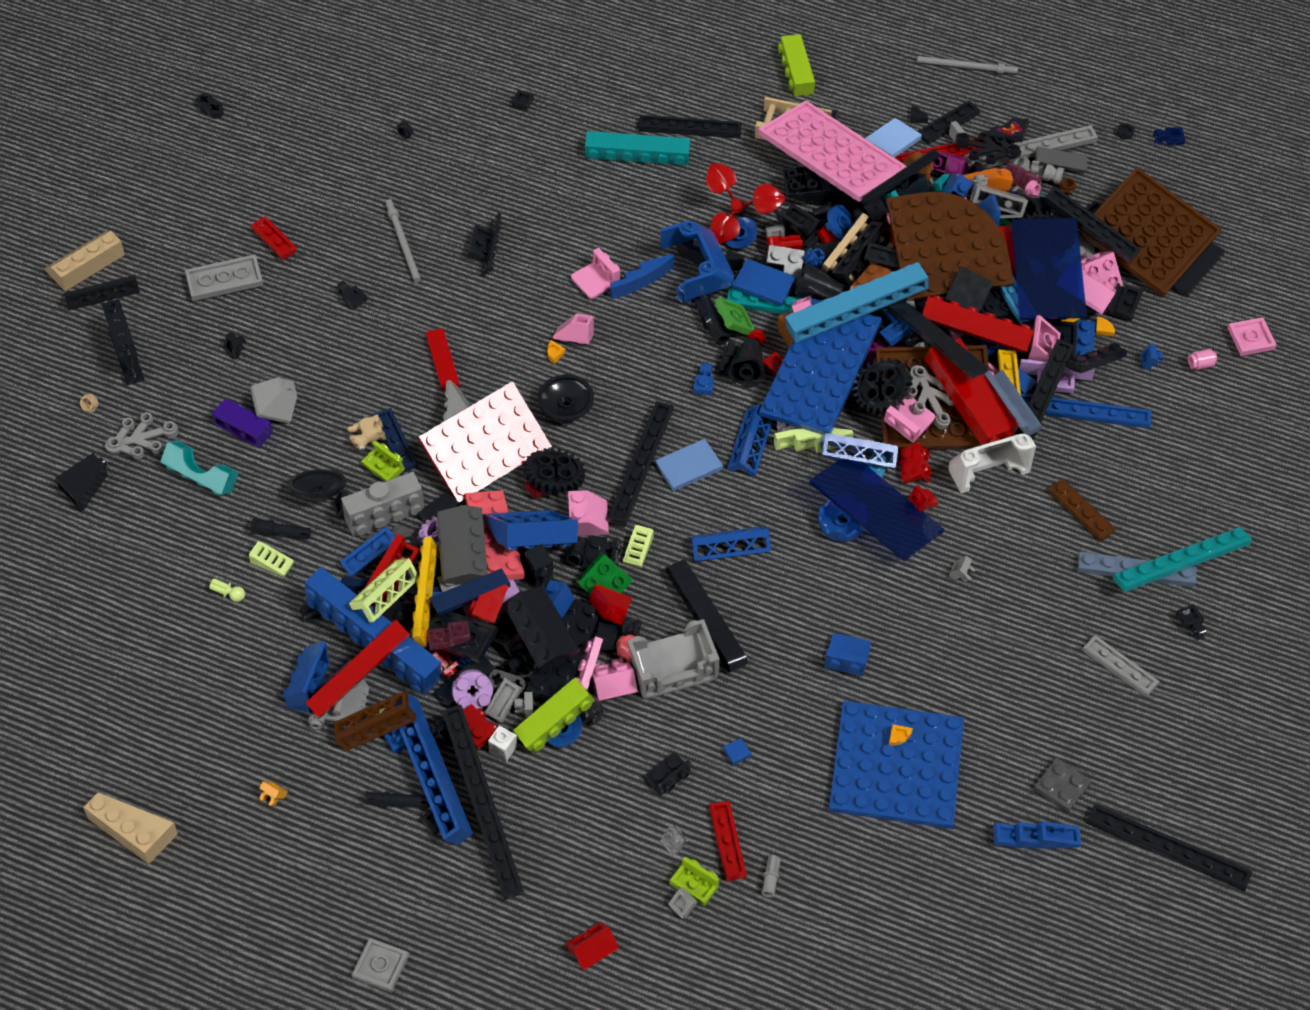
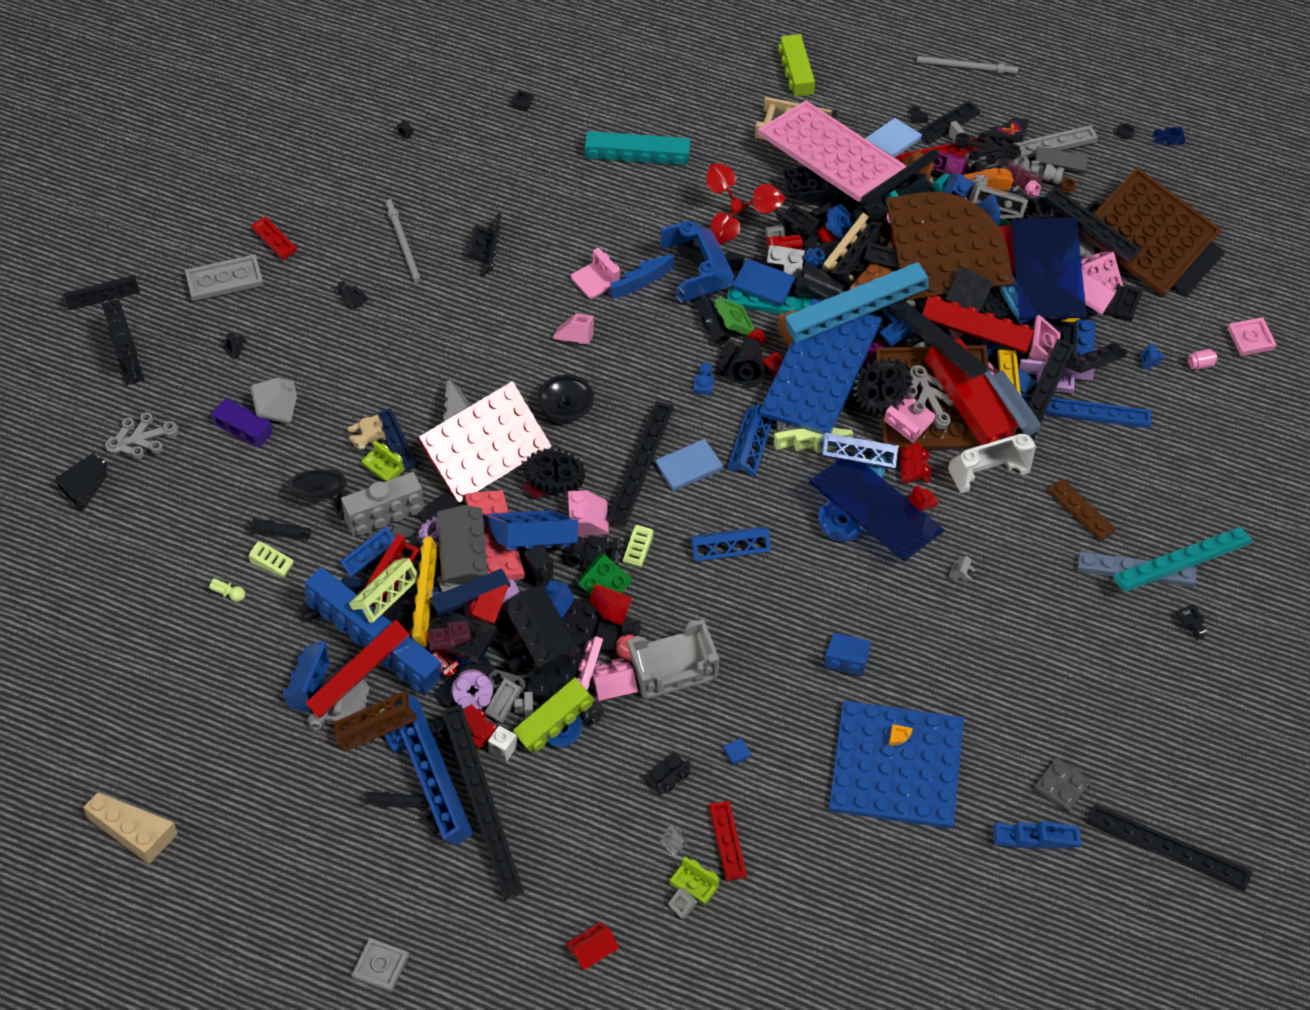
tan slope [44,231,125,291] -> none
tan plate [80,394,98,412] -> none
teal arch [160,440,239,496] -> none
black beam [196,93,224,119] -> none
light orange tile [259,781,288,806] -> none
red tile [426,328,460,392] -> none
light orange tile [547,340,566,364] -> none
black tile [638,115,742,139] -> none
black beam [666,559,748,673] -> none
blue dish [725,217,758,249] -> none
light grey axle [761,855,781,897] -> none
bright pink plate [792,296,812,312] -> none
light grey tile [1082,635,1160,698] -> none
light orange tile [1096,317,1115,337] -> none

